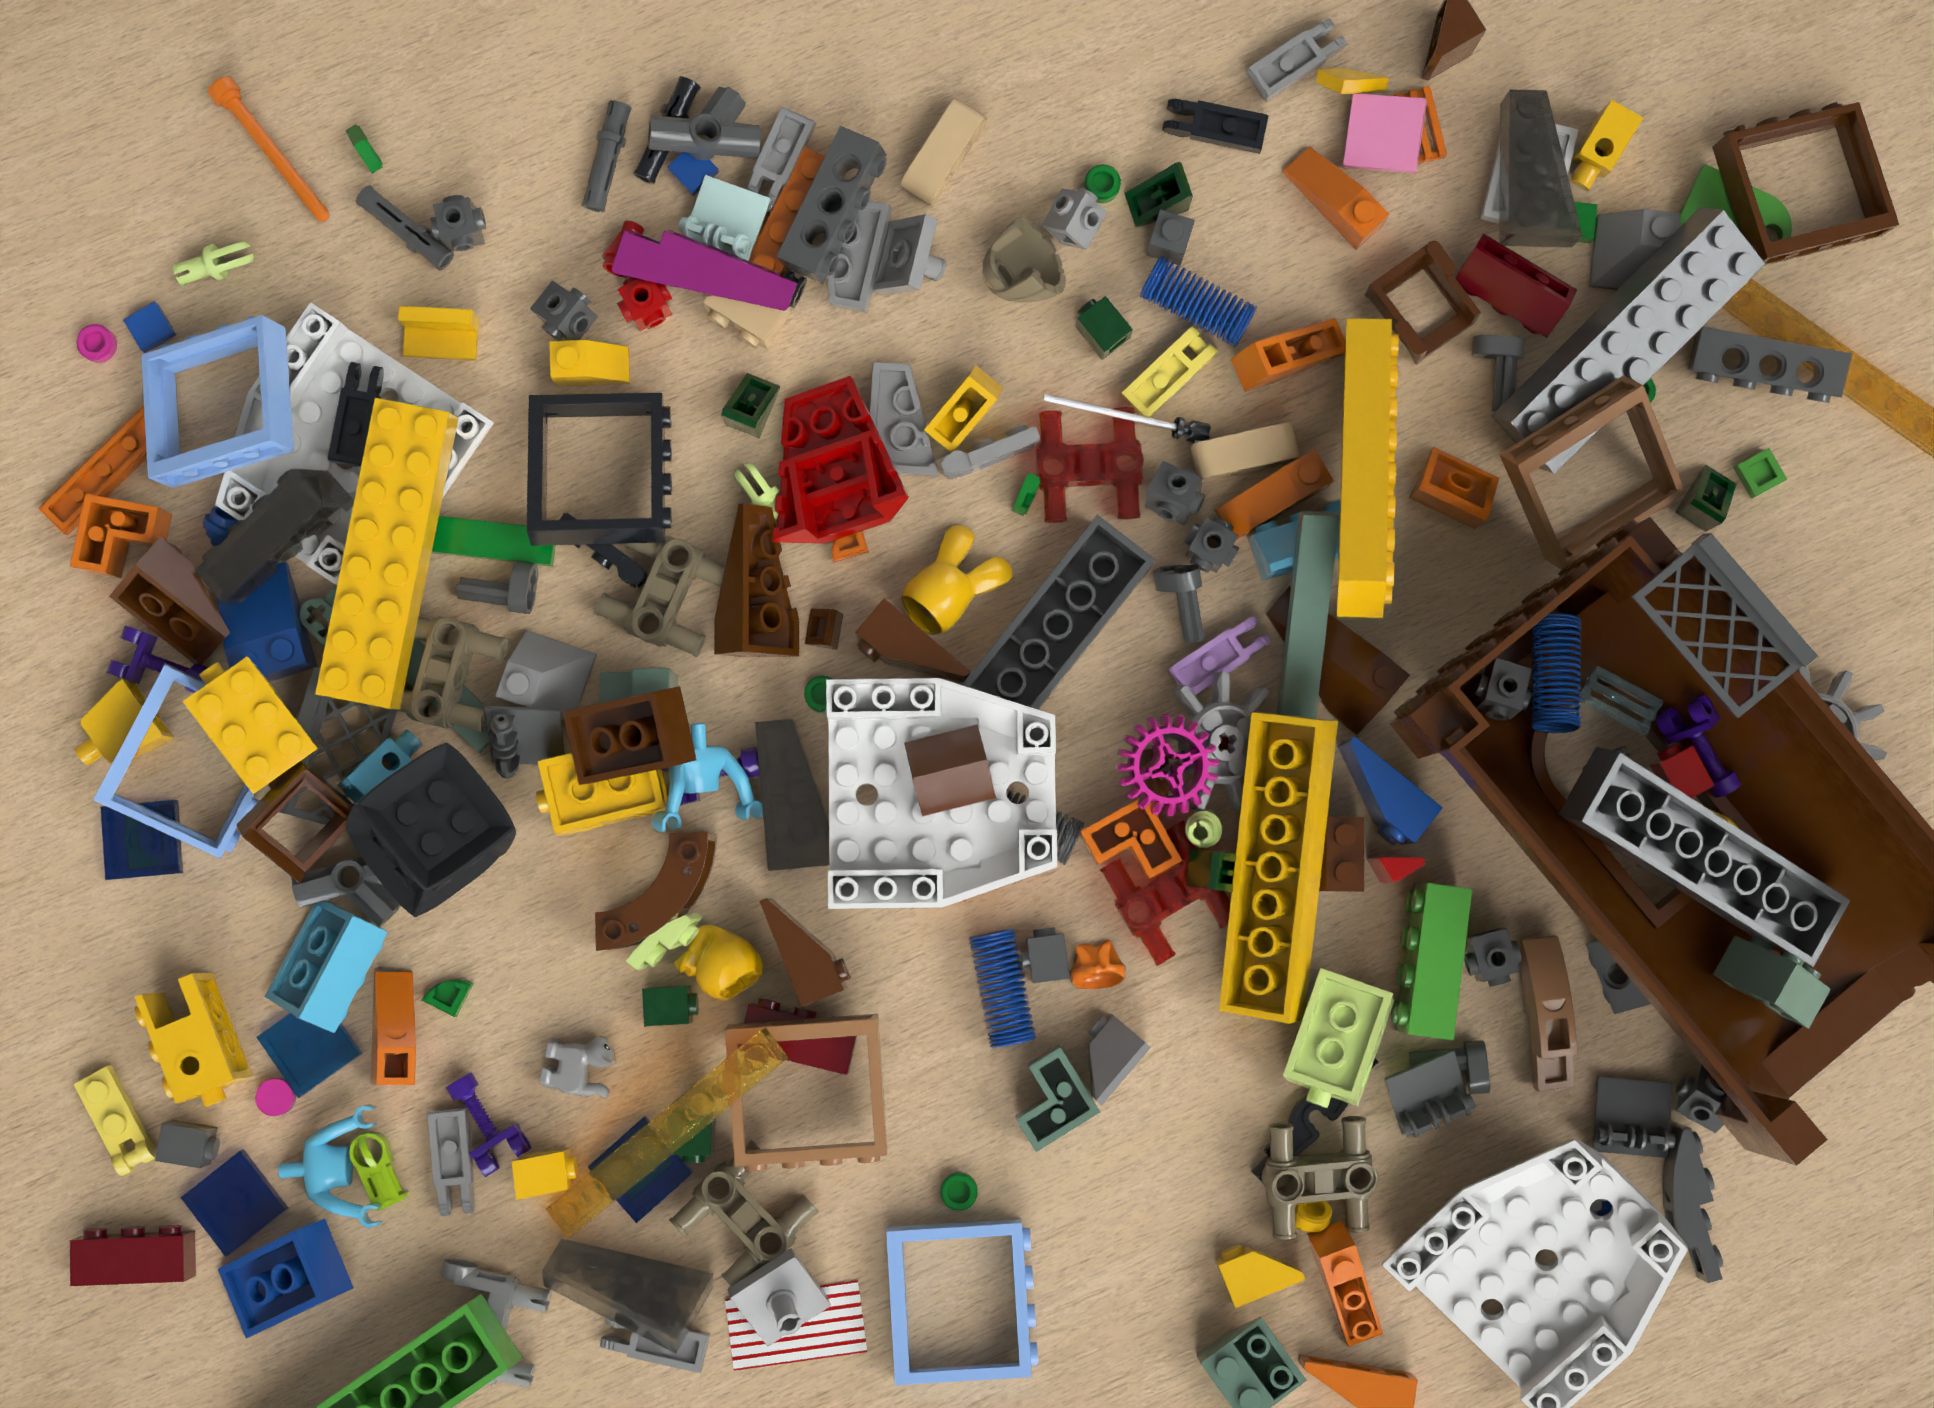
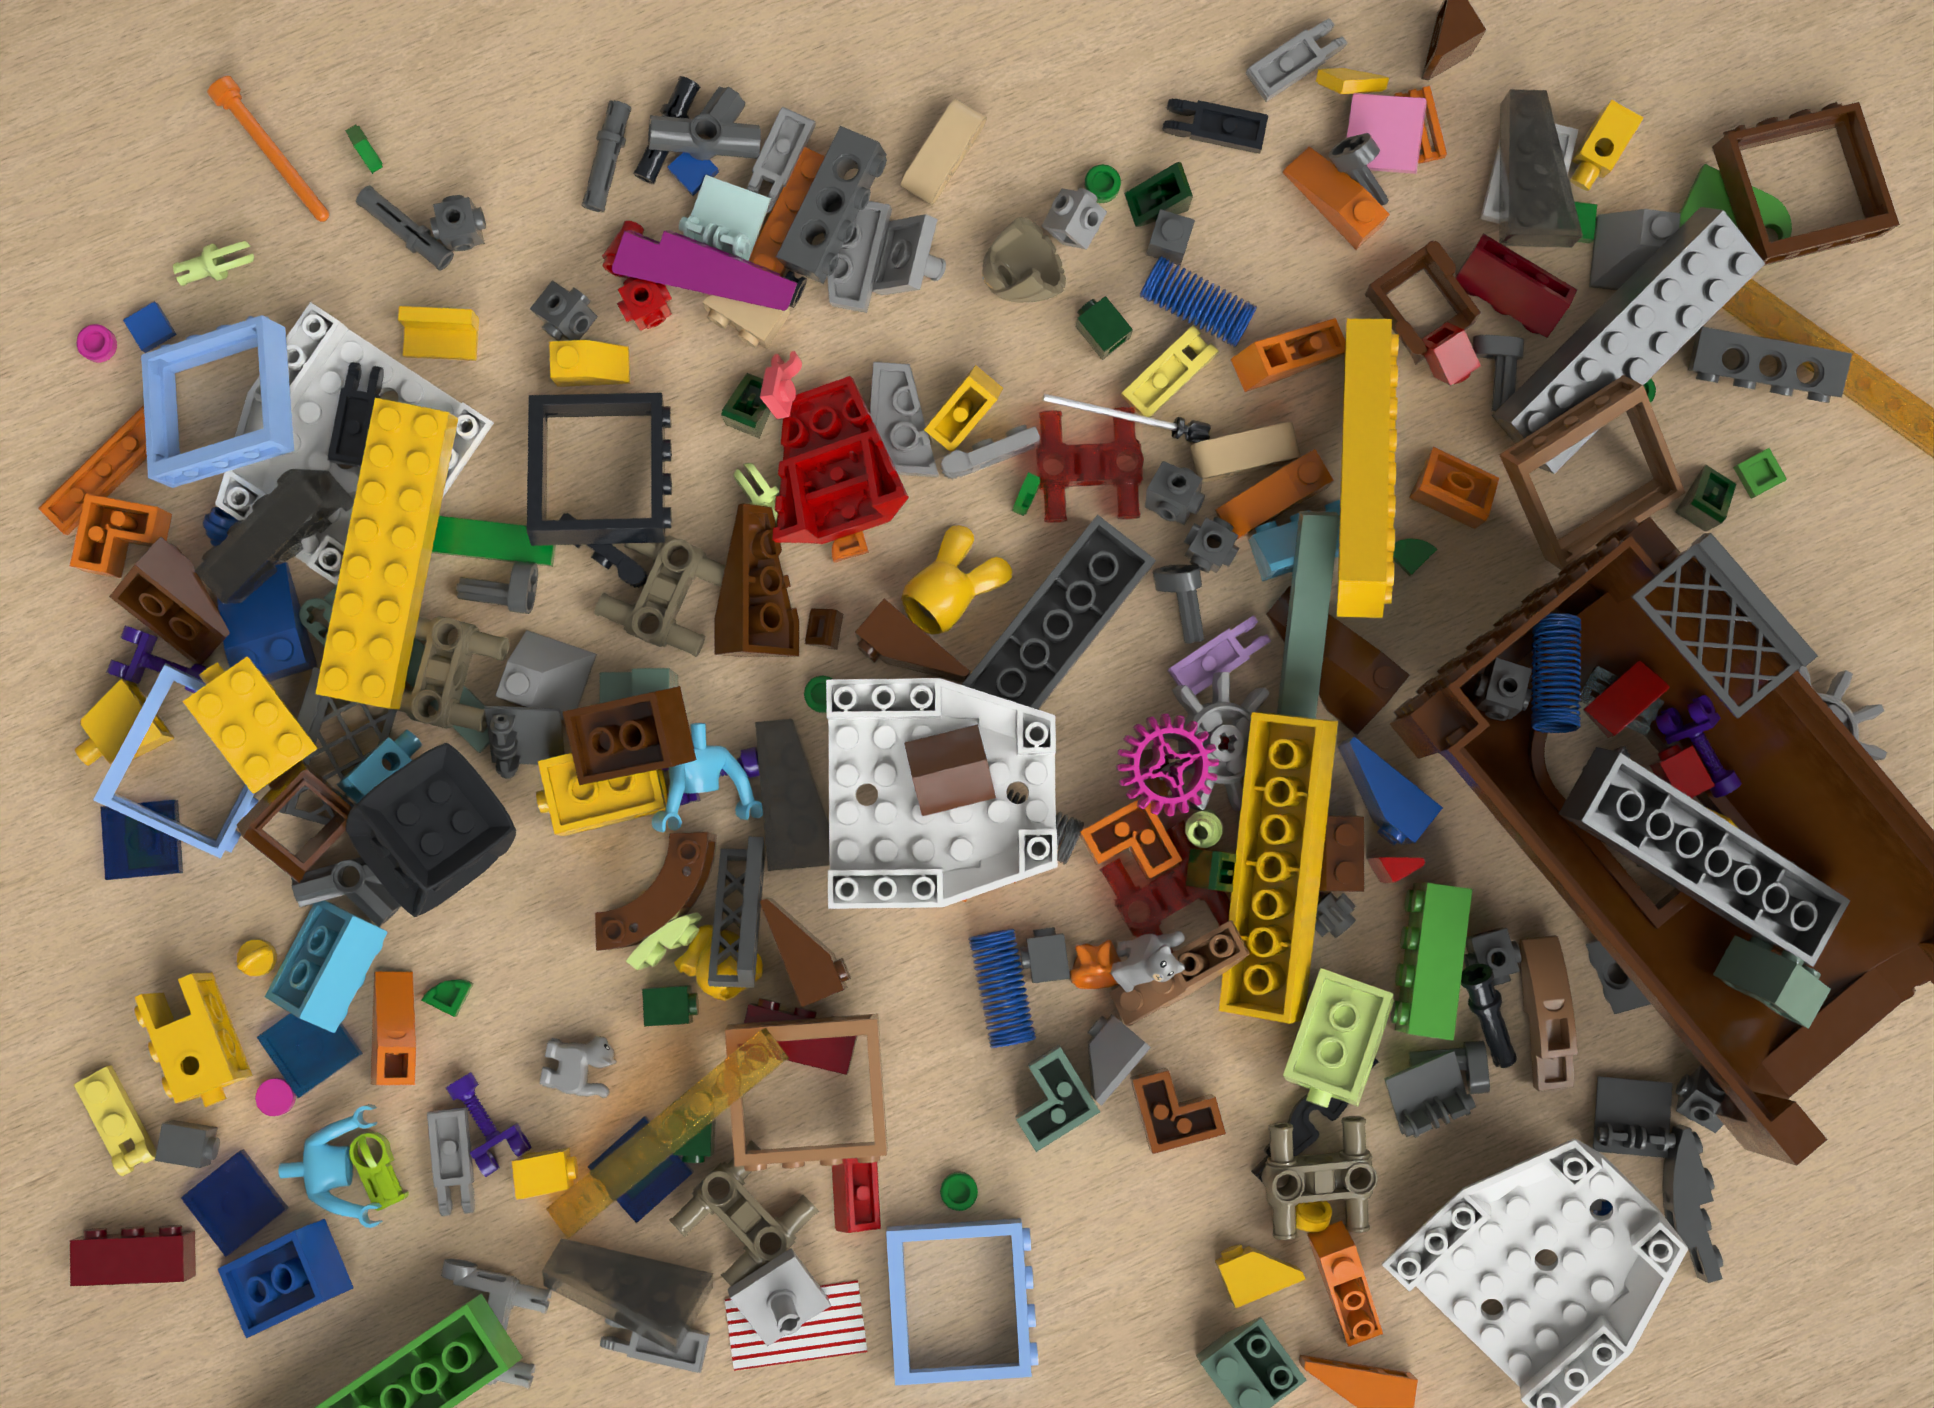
none -> yellow tile [237,940,277,976]
none -> dark grey fence [708,836,766,988]
none -> coral plate [760,351,802,419]
none -> red slope [832,1158,881,1233]
none -> medium nougat slope [1109,920,1250,1026]
none -> light grey animal [1111,931,1185,992]
none -> dark orange brick [1130,1067,1226,1154]
none -> dark grey gear [1315,892,1356,938]
none -> dark grey piece [1329,133,1389,205]
none -> green tile [1393,538,1438,576]
none -> brick [1421,322,1481,386]
none -> black pin [1461,963,1517,1068]
none -> red slope [1583,661,1670,738]

